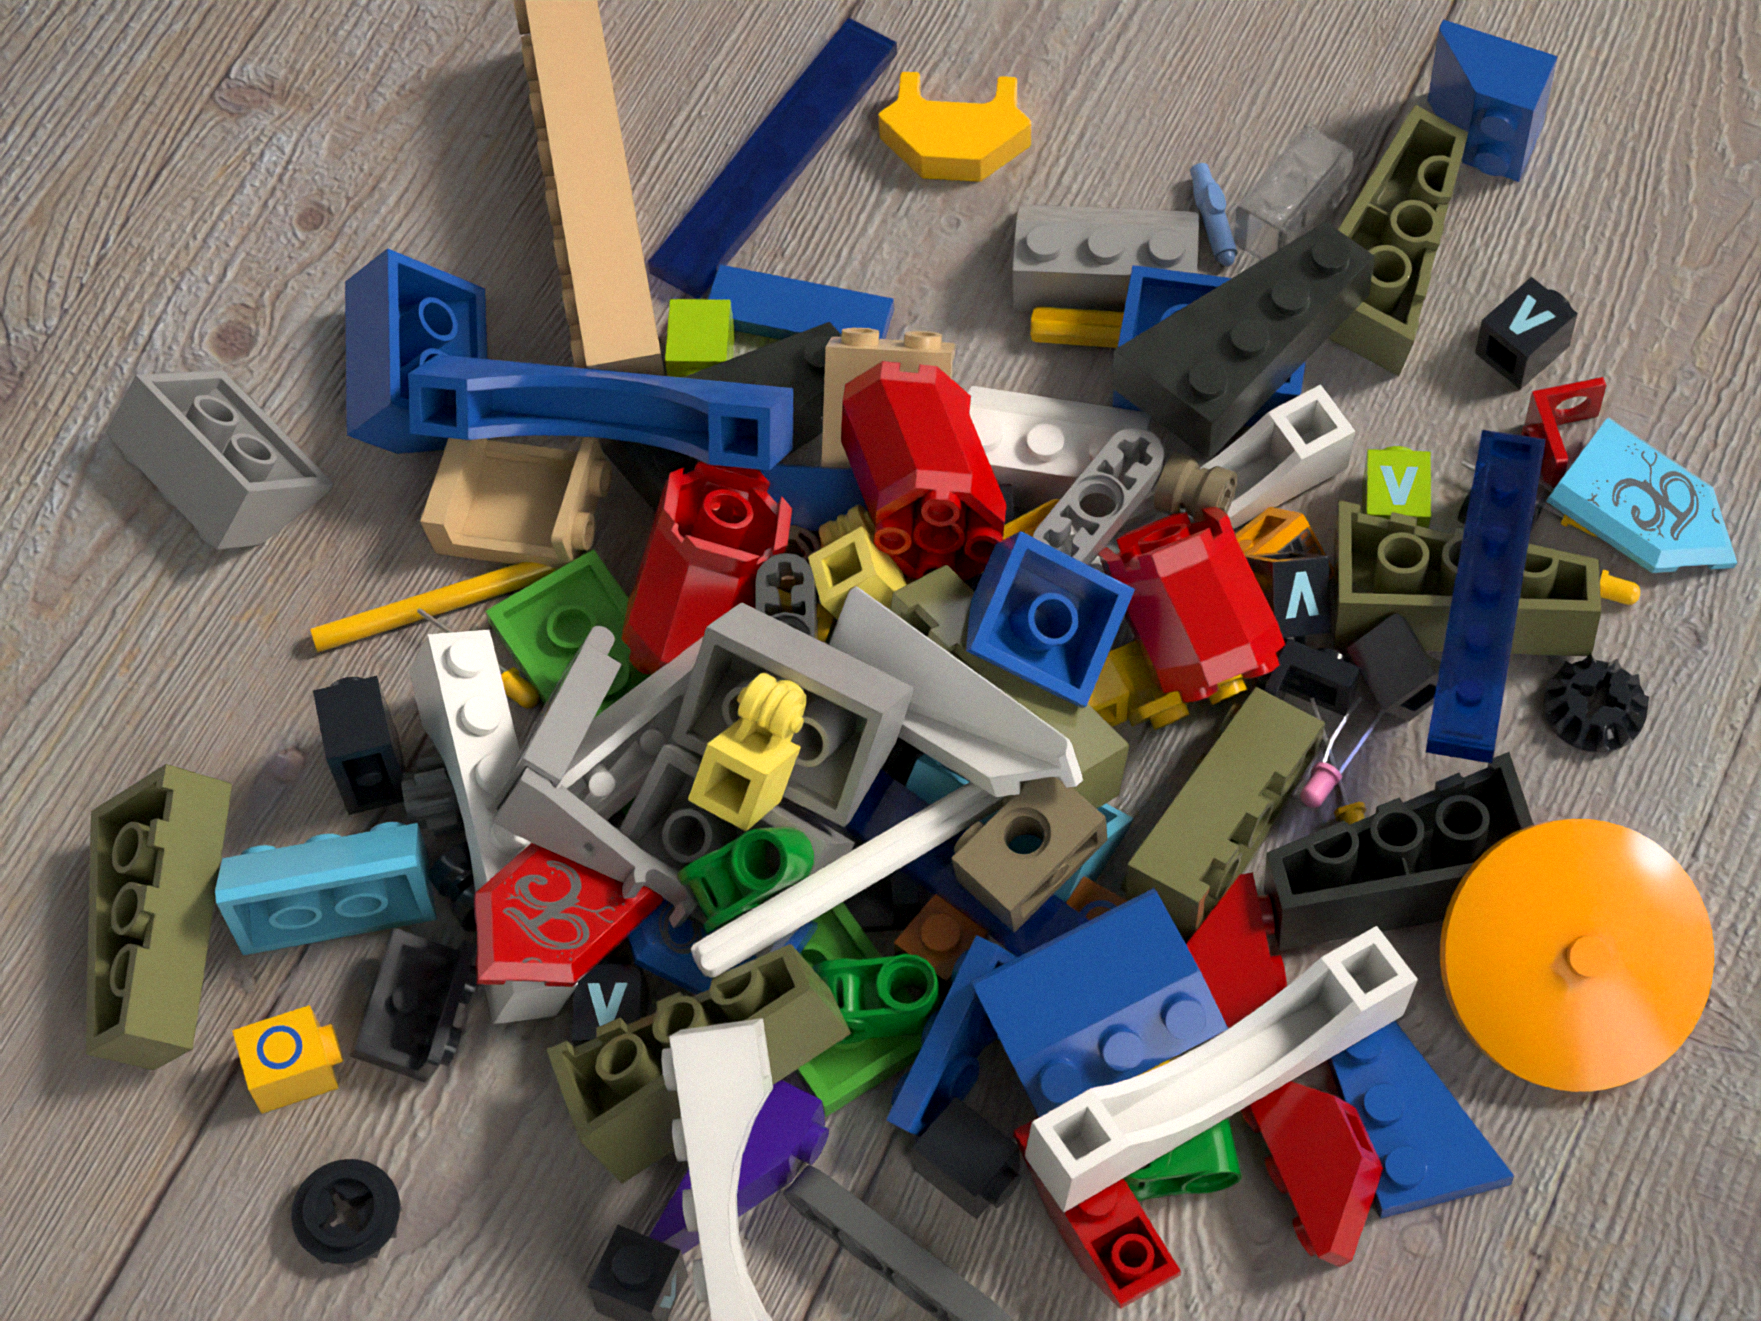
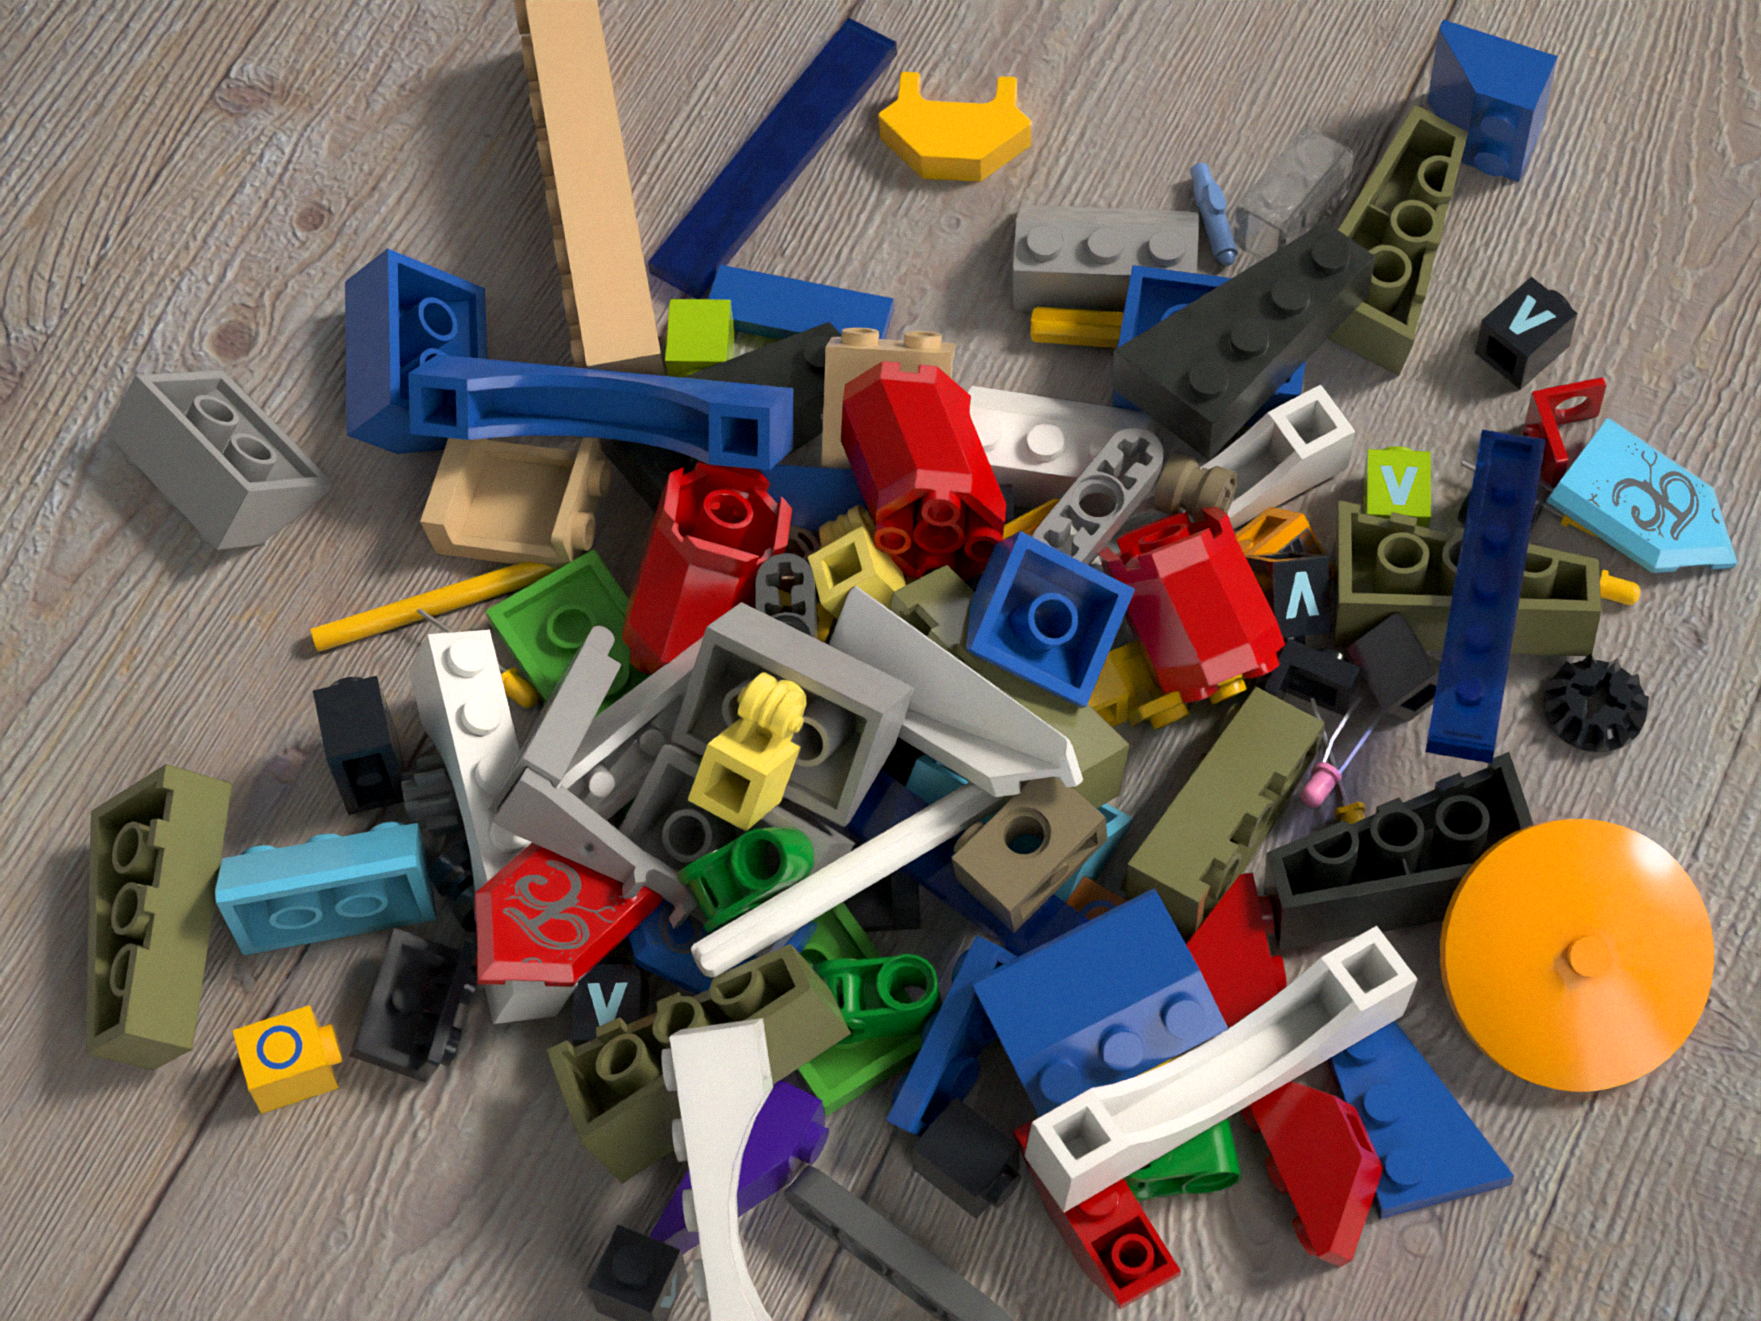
black gear [291,1159,403,1268] -> none
dark orange brick [894,894,989,1004] -> none

